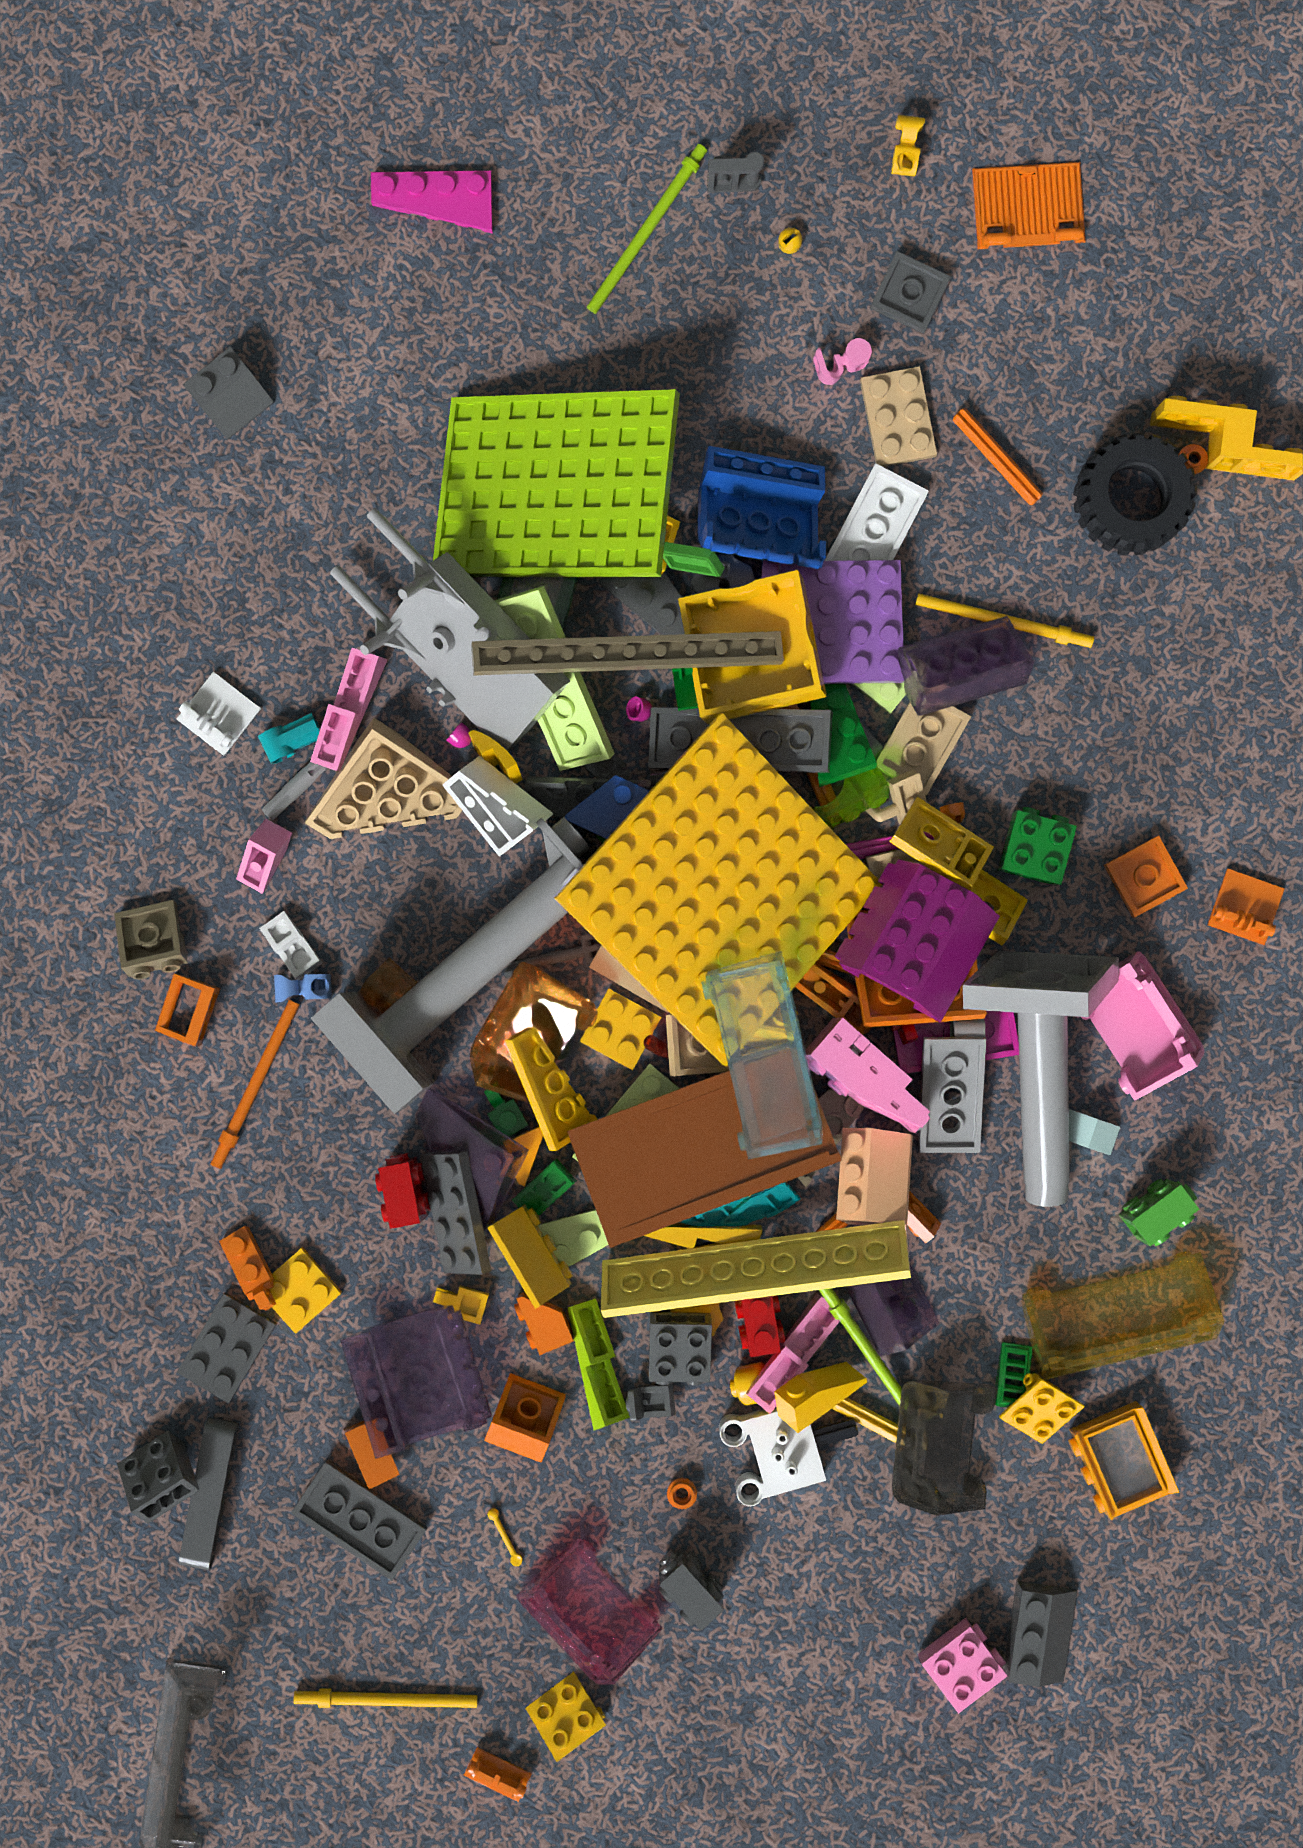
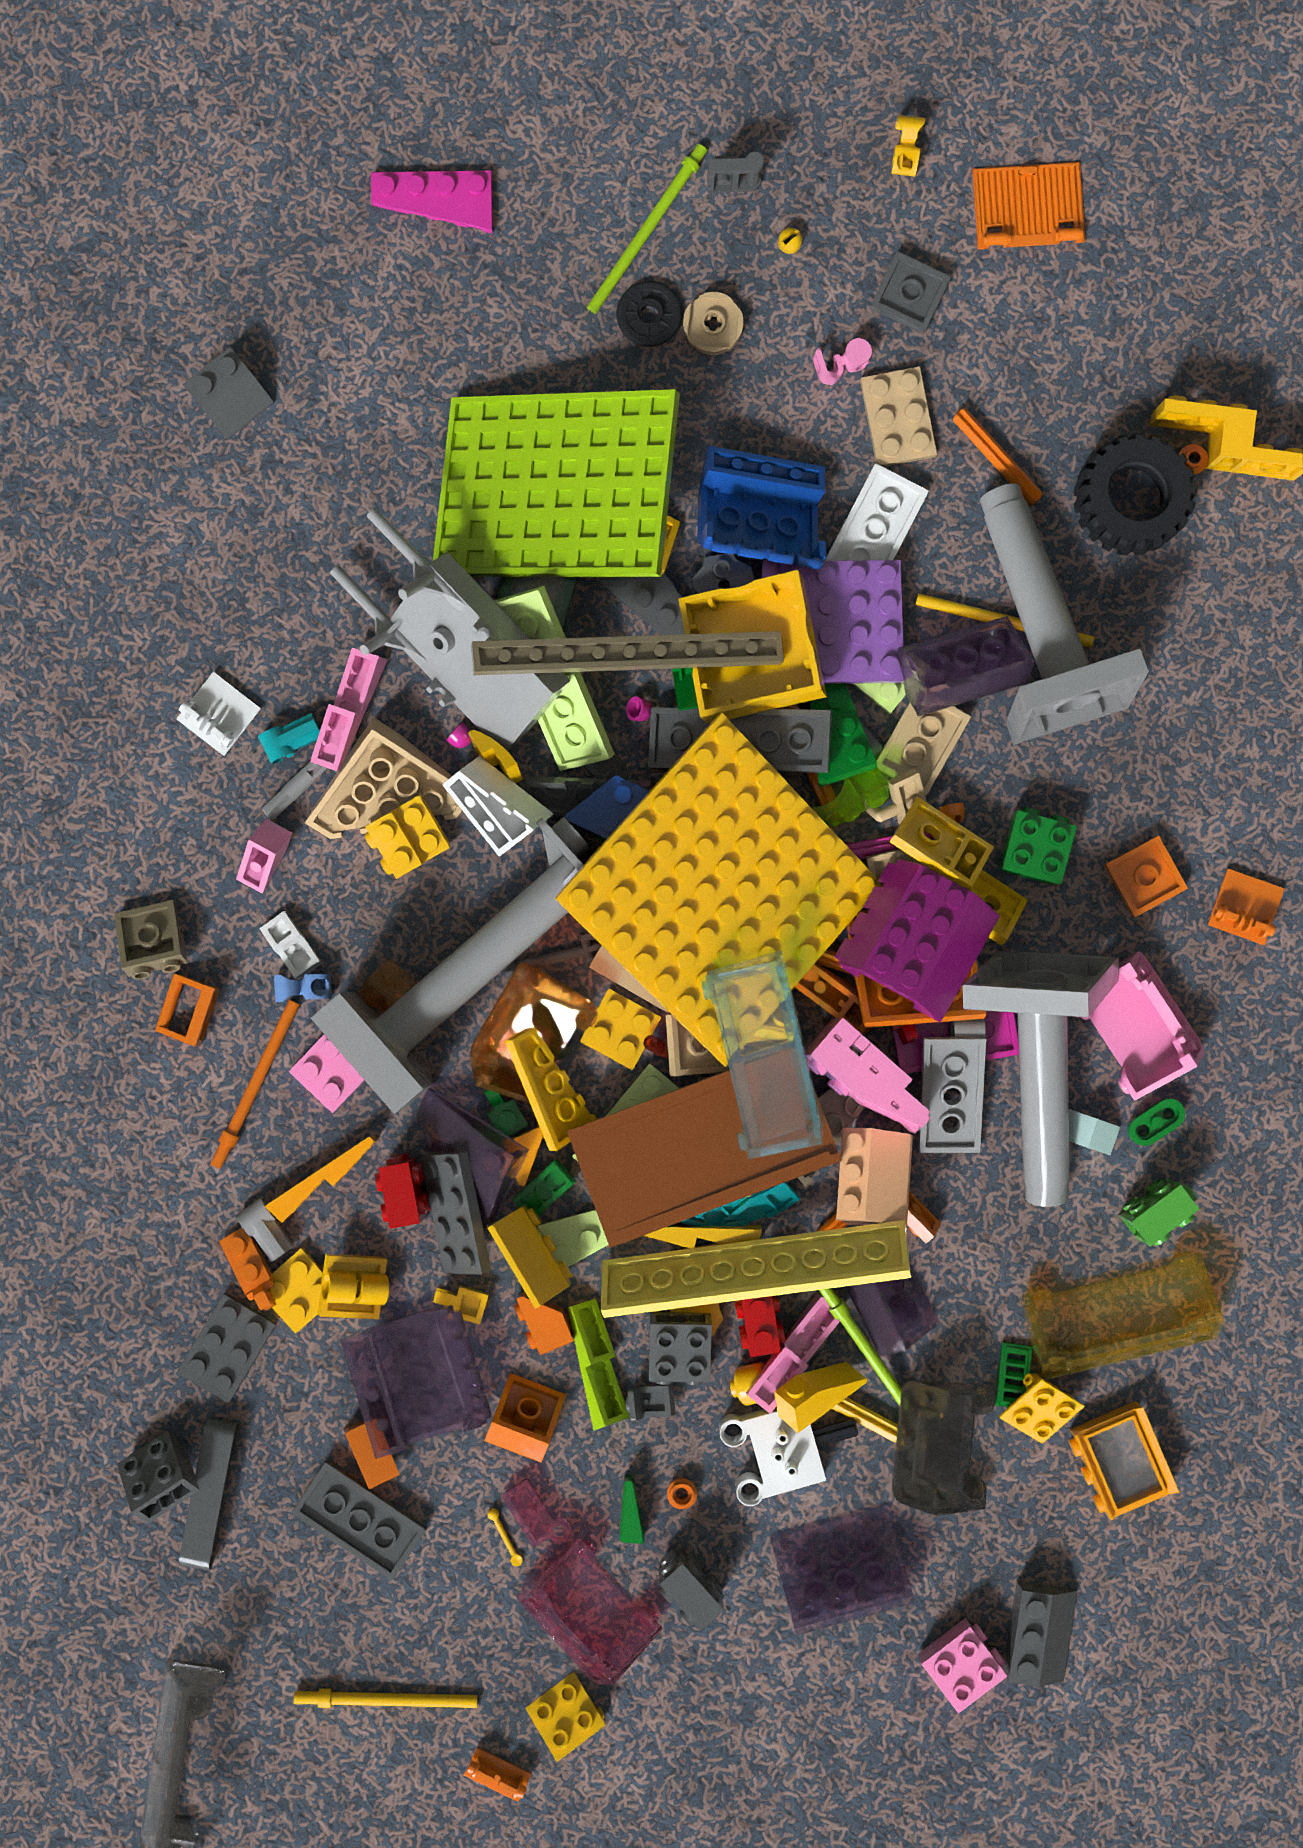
bright green tile [663,542,725,577] -> none
none -> light grey piece [236,1197,294,1262]
none -> light orange slope [264,1134,378,1223]
none -> bright pink plate [289,1034,364,1113]
none -> yellow plate [317,1253,389,1319]
none -> yellow plate [364,794,452,879]
none -> clear pink hinge [501,1477,572,1548]
none -> black wheel [616,281,682,347]
none -> green slope [620,1474,645,1544]
none -> tan plate [683,292,743,355]
none -> clear purple slope [770,1506,914,1635]
none -> light grey piece [979,484,1149,745]
none -> green plate [1127,1098,1185,1146]

